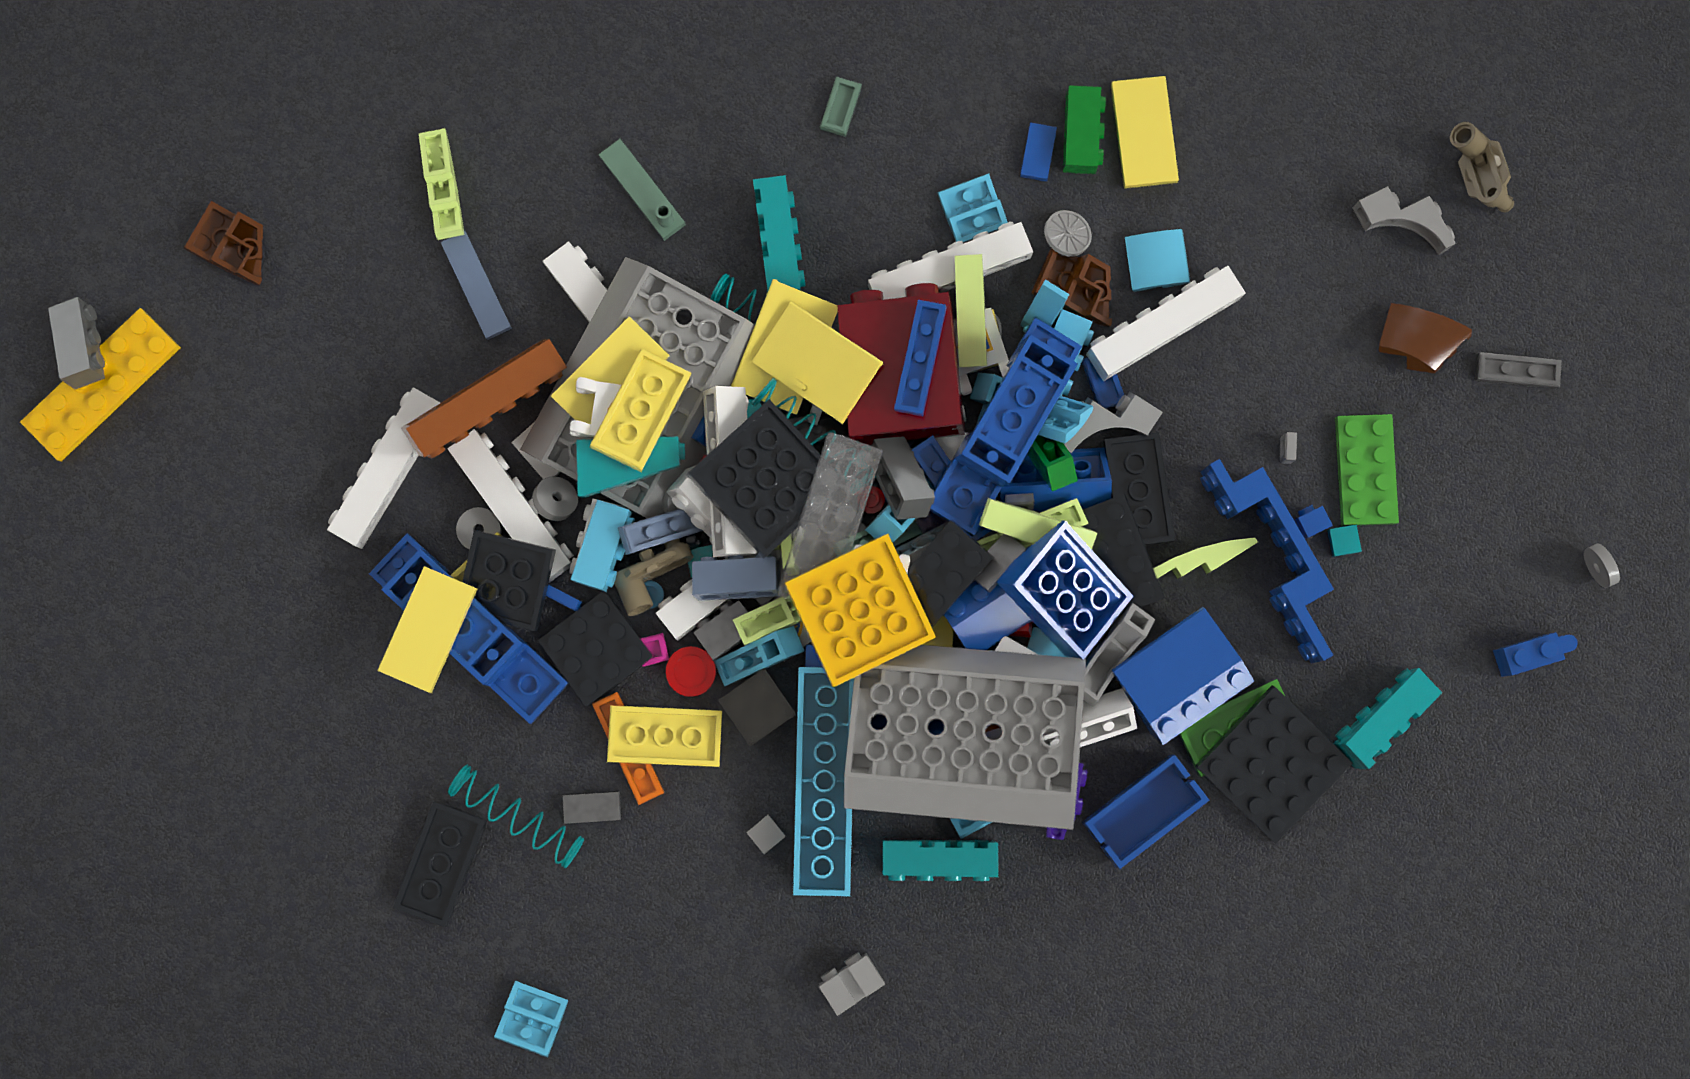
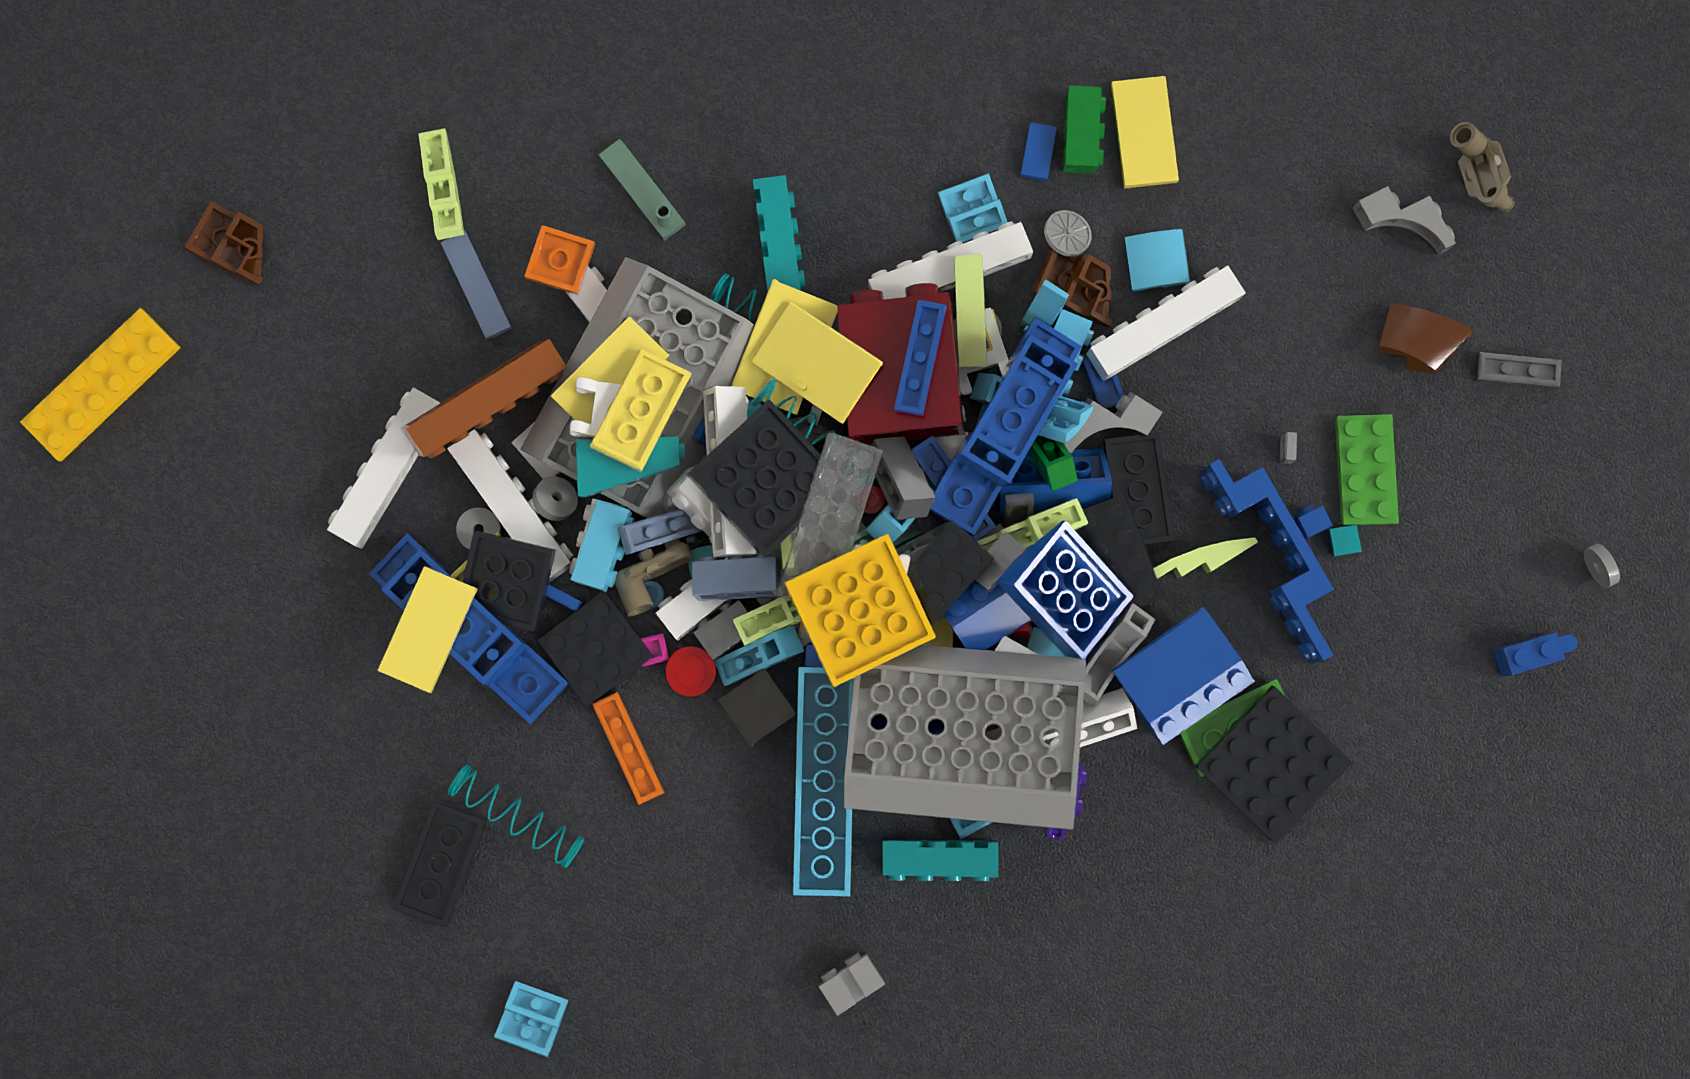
brick [48,297,105,389] -> none
flat silver tile [563,792,621,824] -> none
light yellow tile [607,705,722,767] -> none
light grey tile [746,815,786,854] -> none
sand green tile [820,77,862,137] -> none
yellowish green slope [979,498,1097,550] -> none
blue piece [1081,755,1209,869] -> none
teal wedge [1333,668,1442,769] -> none
none -> orange plate [524,225,595,295]

